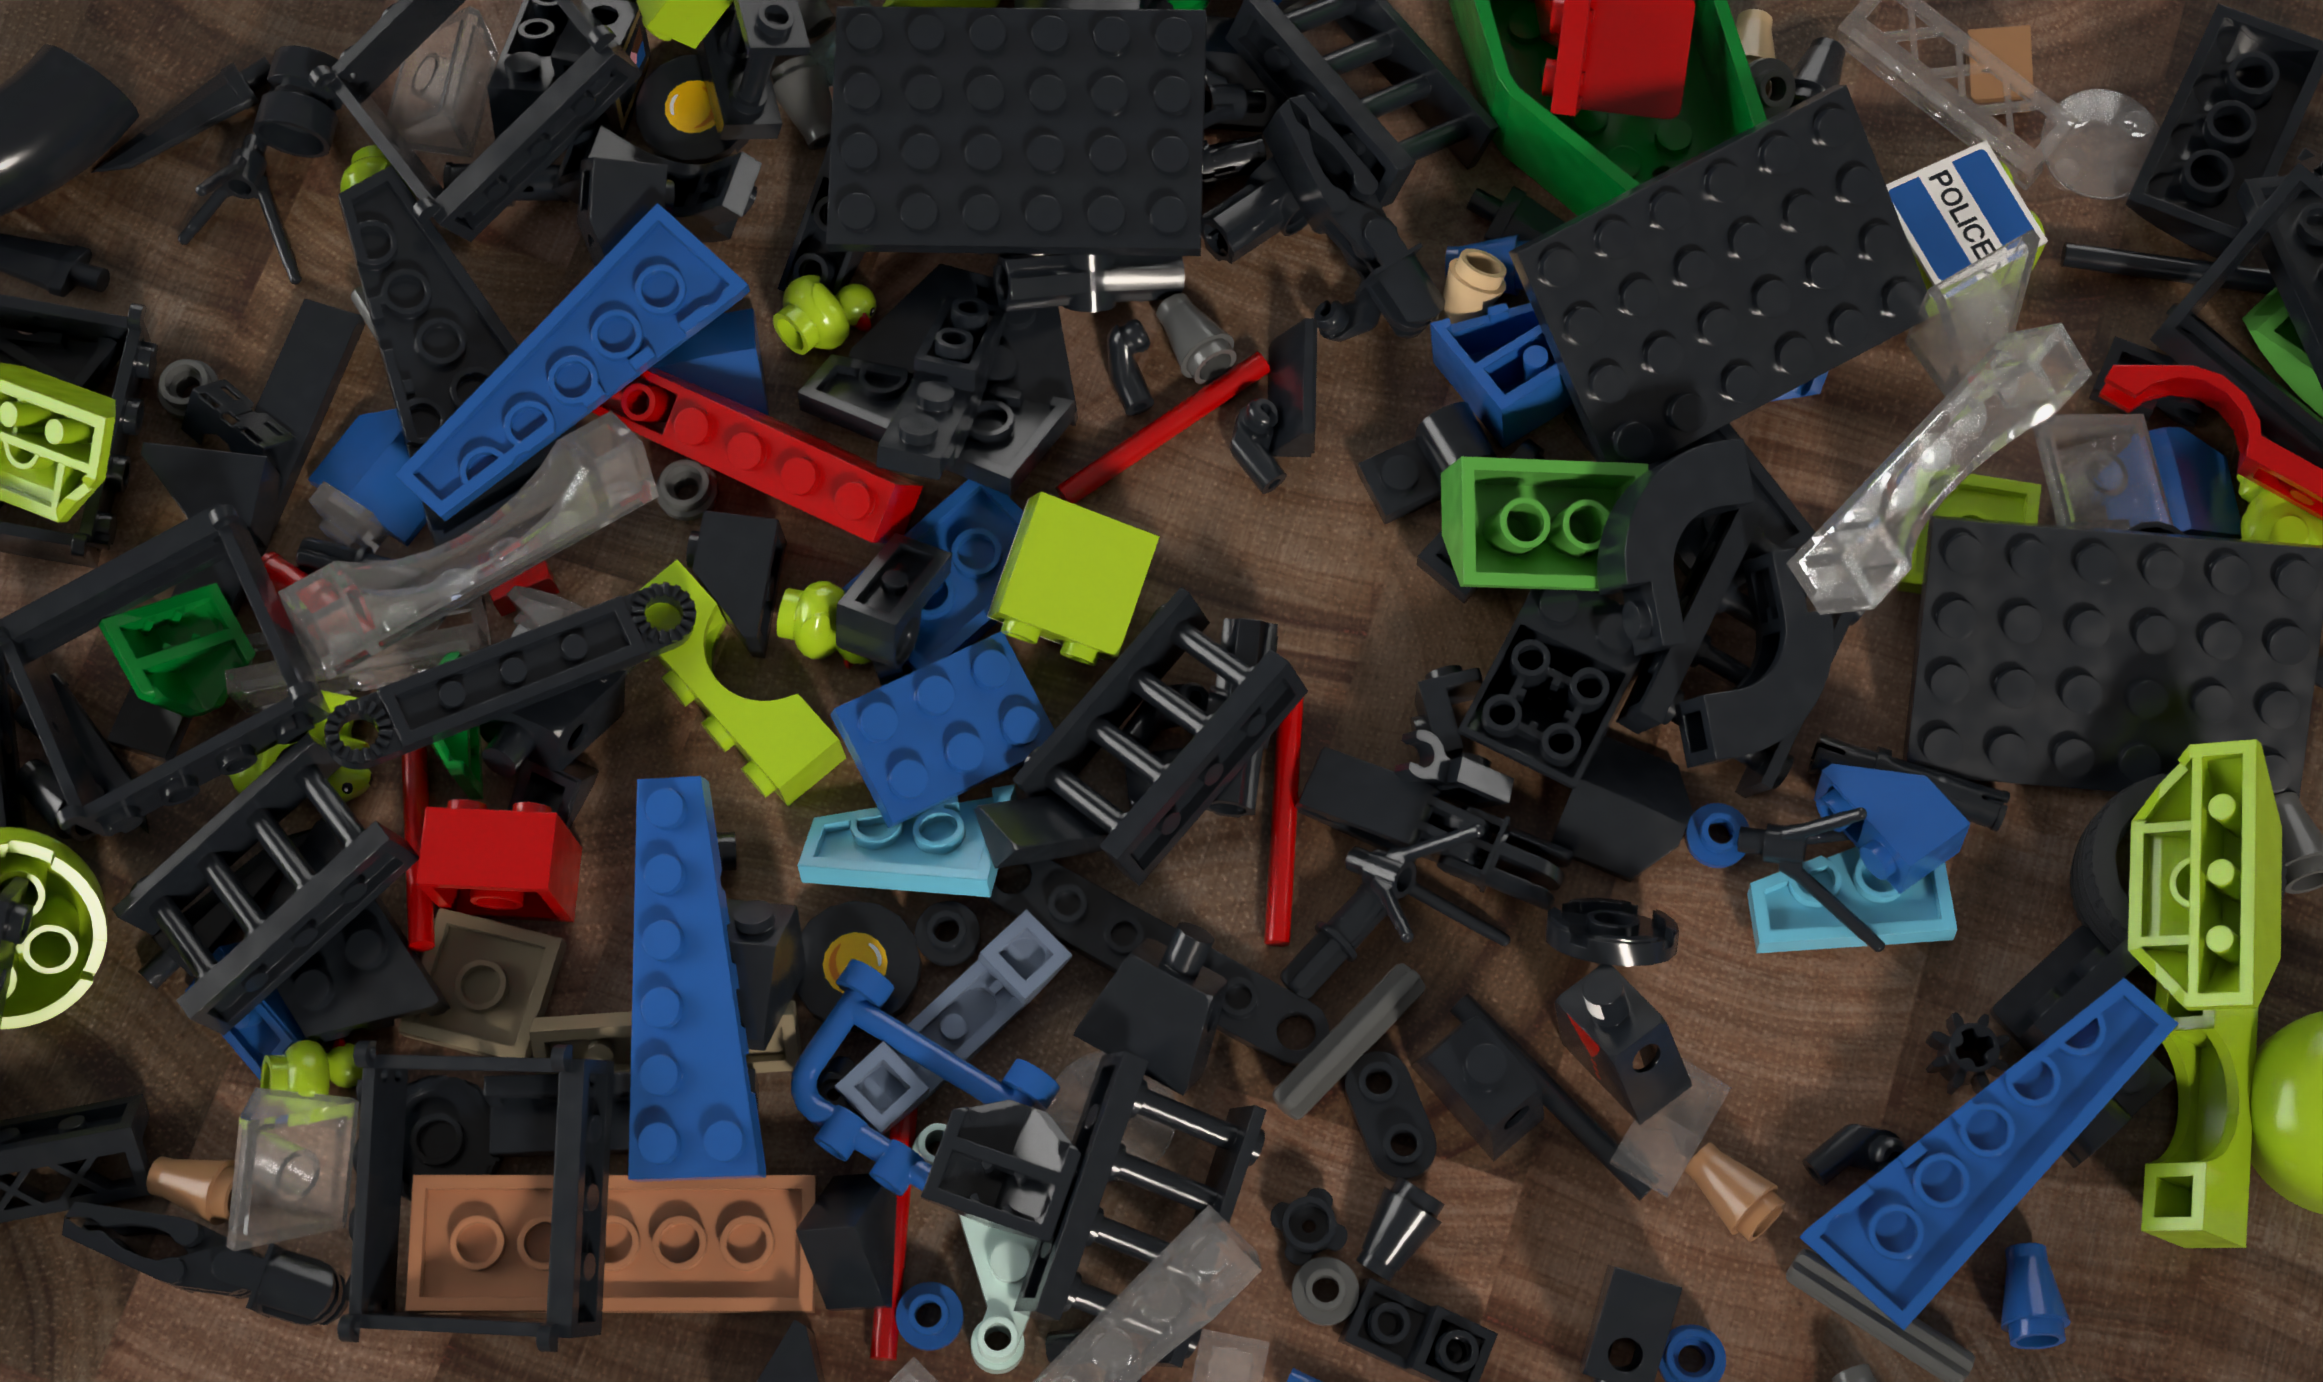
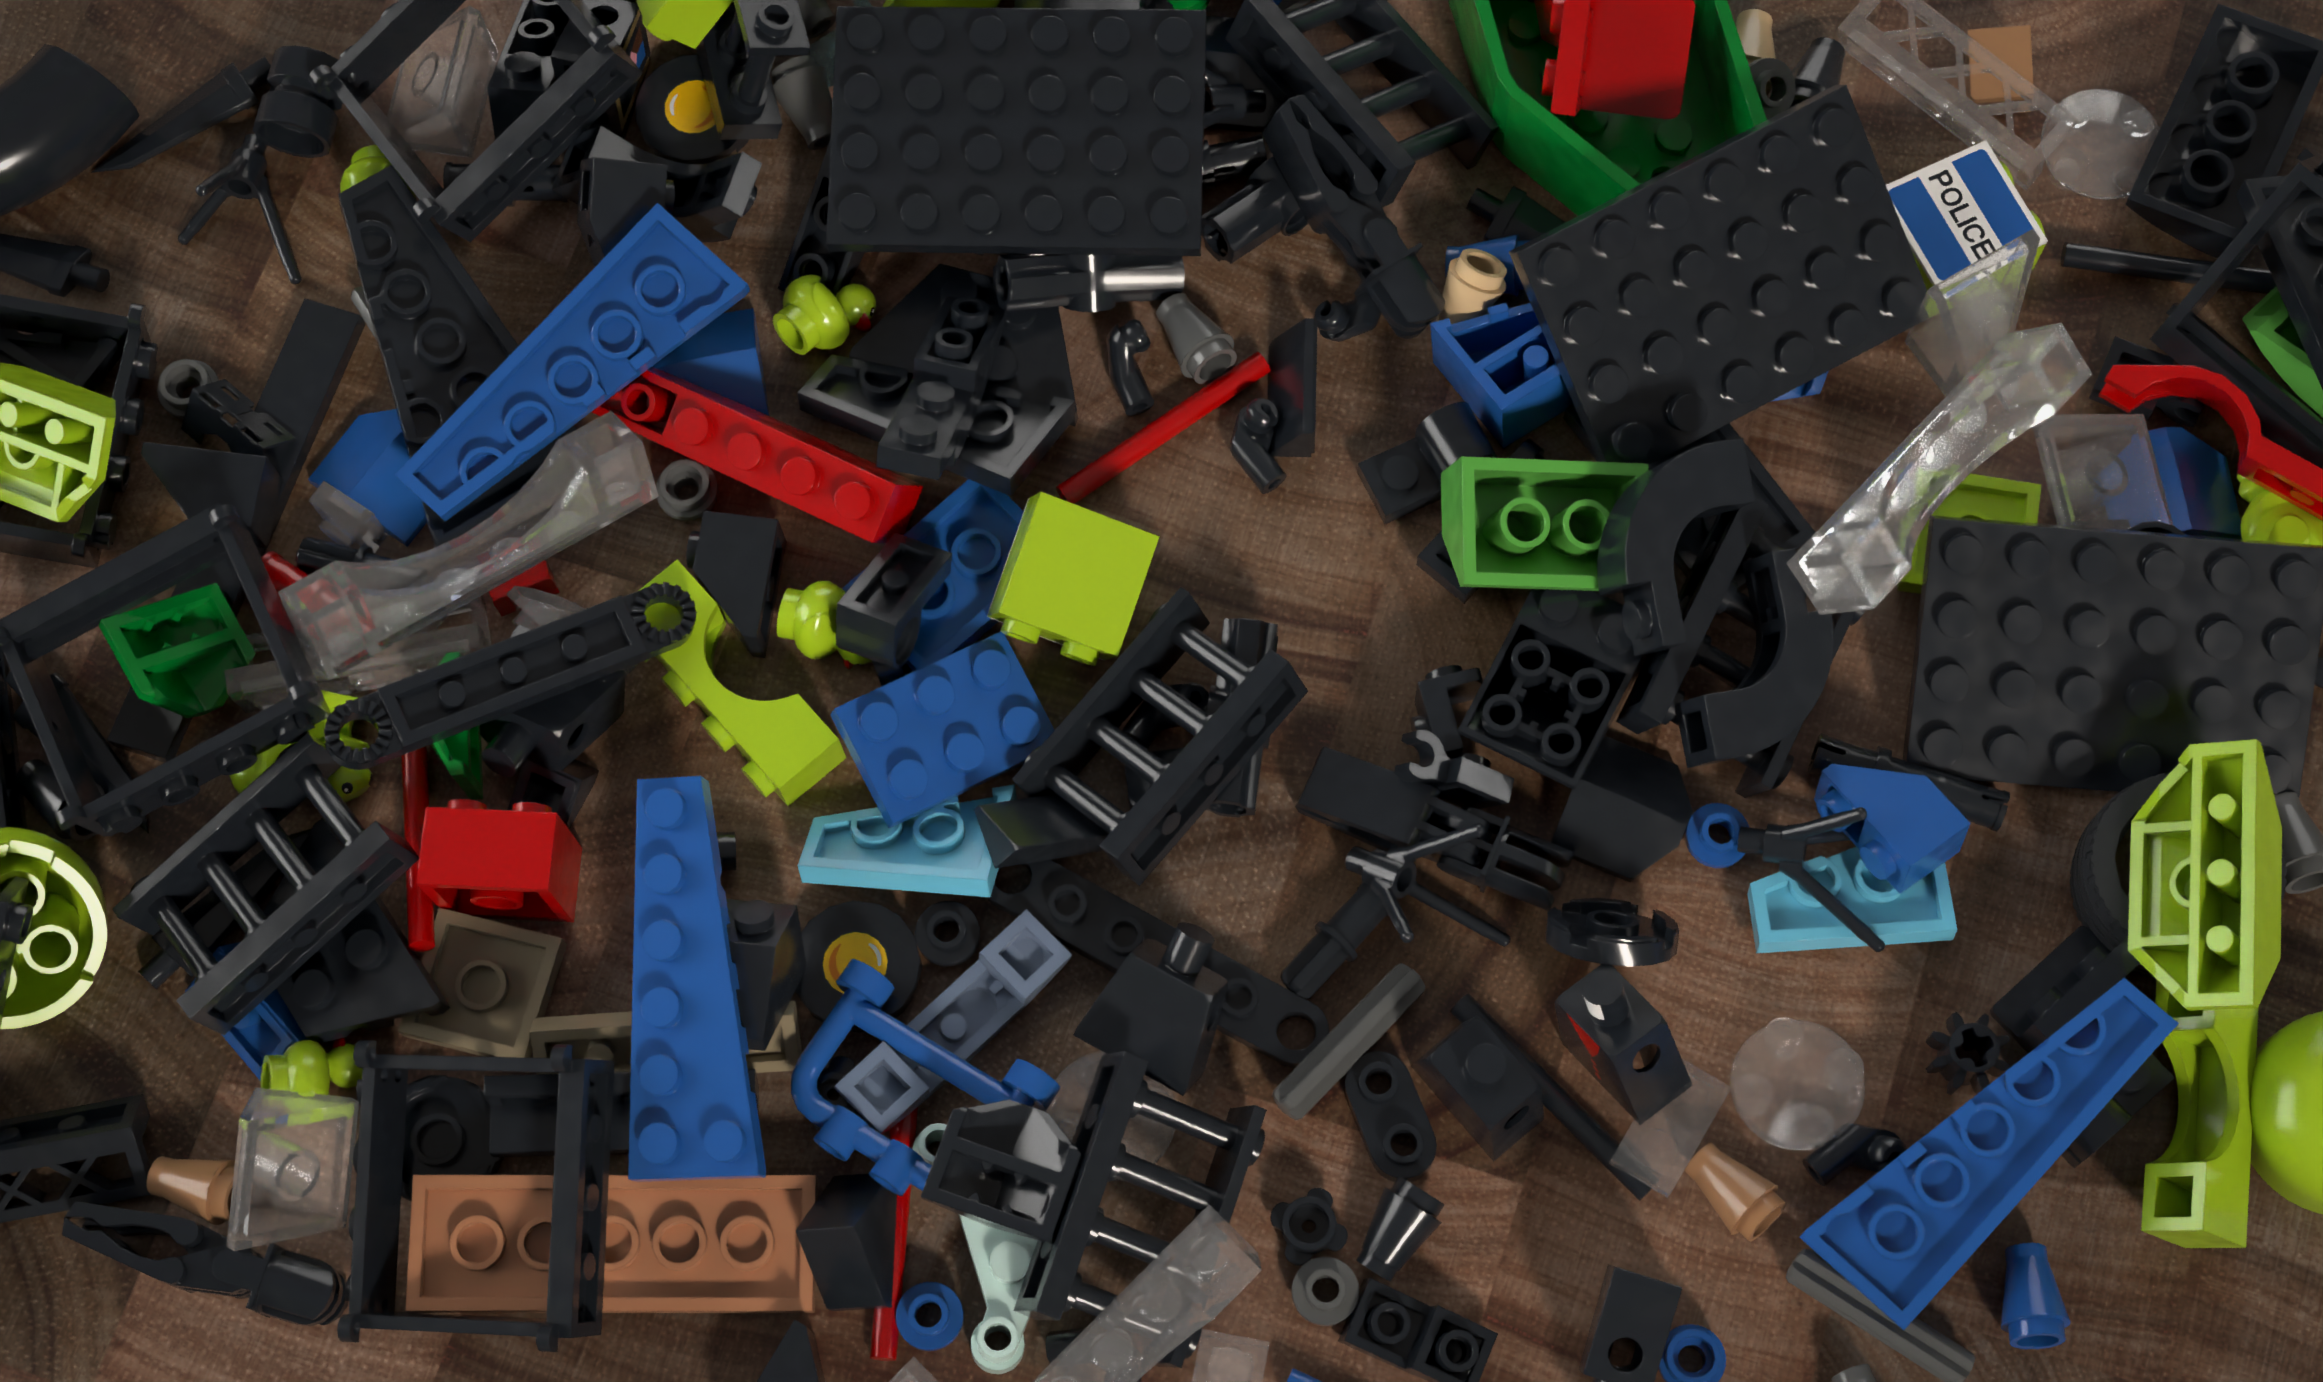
red bar [1264,697,1304,947] -> none
none -> clear dish [1730,1017,1865,1150]

